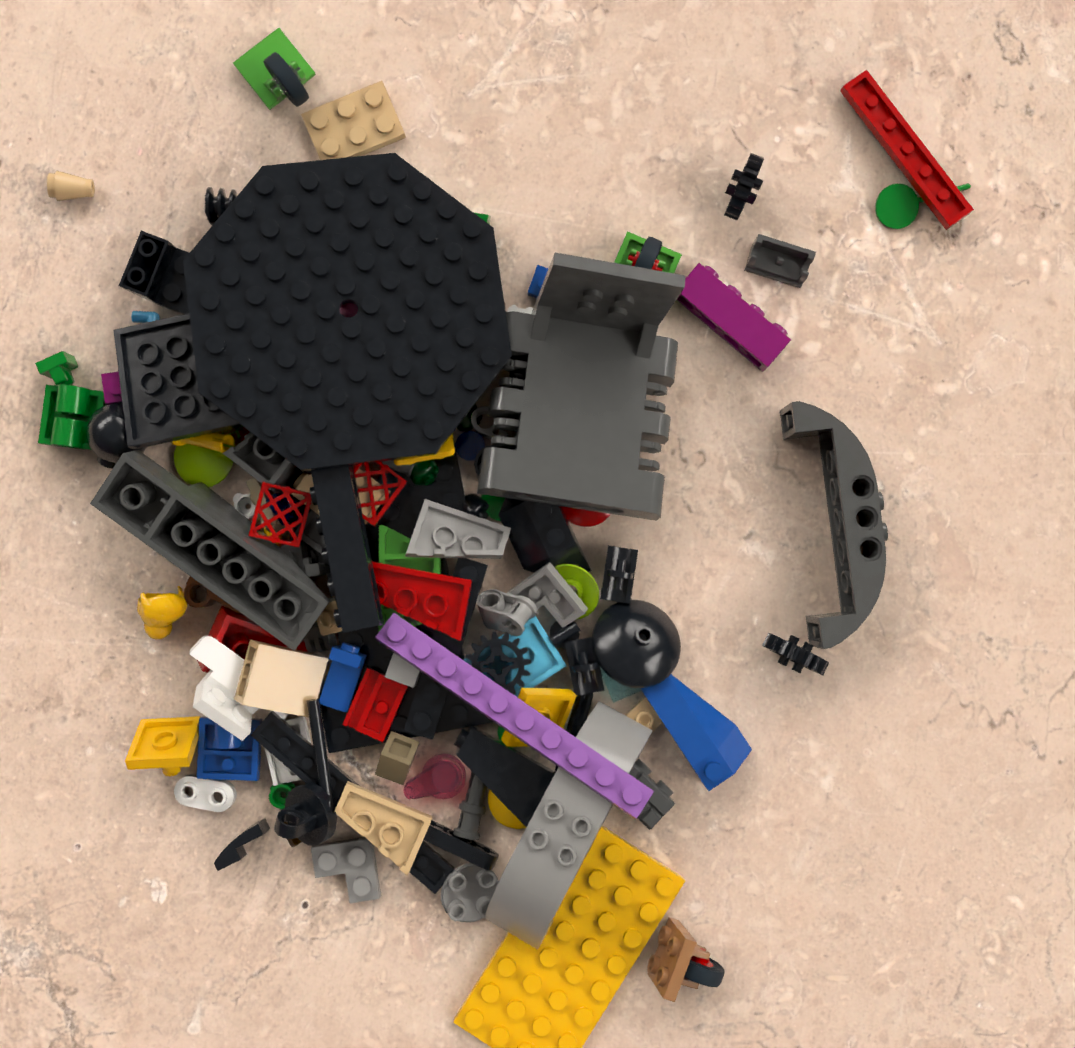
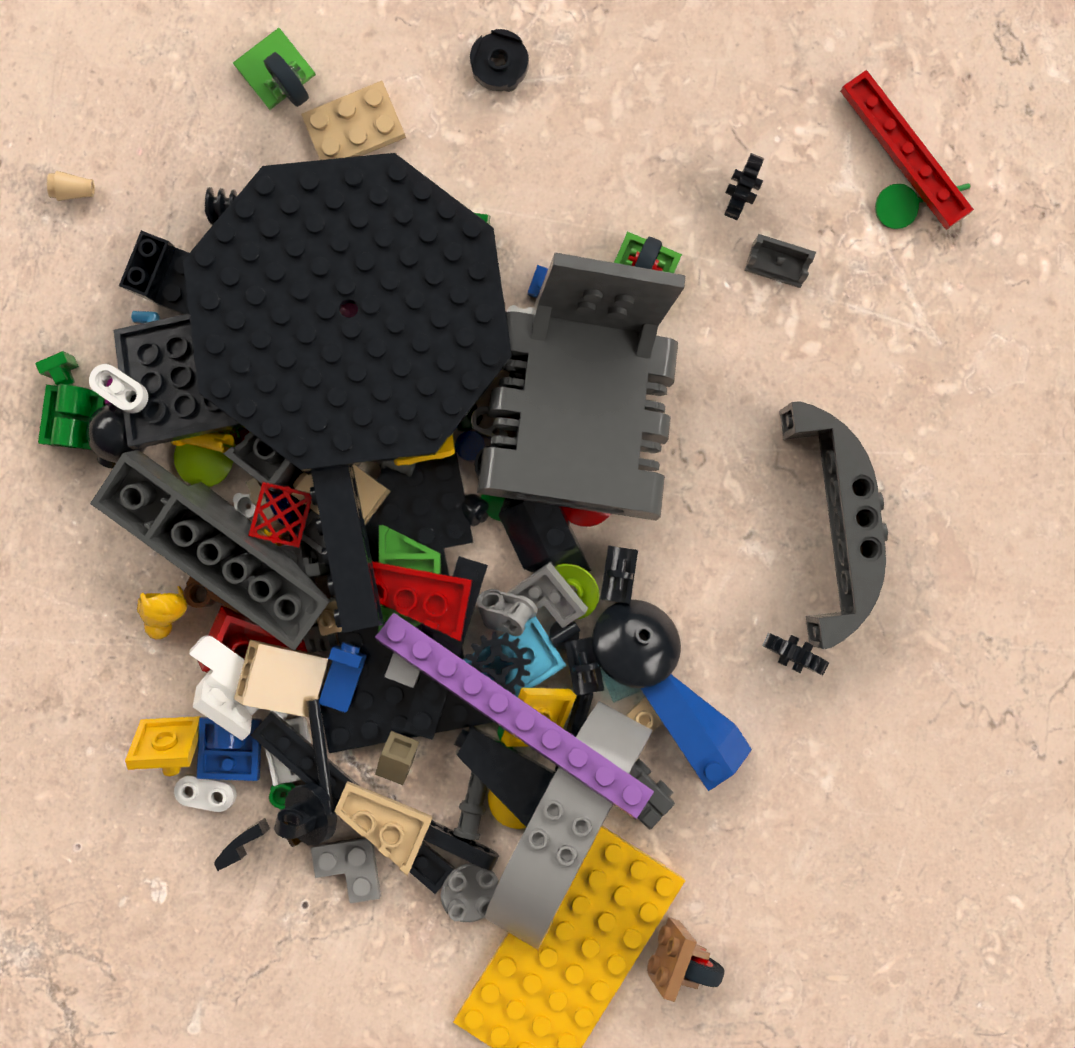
red plate [342,667,408,742] -> none
red window [353,461,407,526] -> none
clear pink piece [403,753,466,800] -> none
light grey wing [405,499,511,559] -> none
dark green piece [410,459,439,486] -> none
magenta brick [677,263,791,372] -> none
none -> white plate [89,364,148,413]
none -> black plate [470,29,529,92]

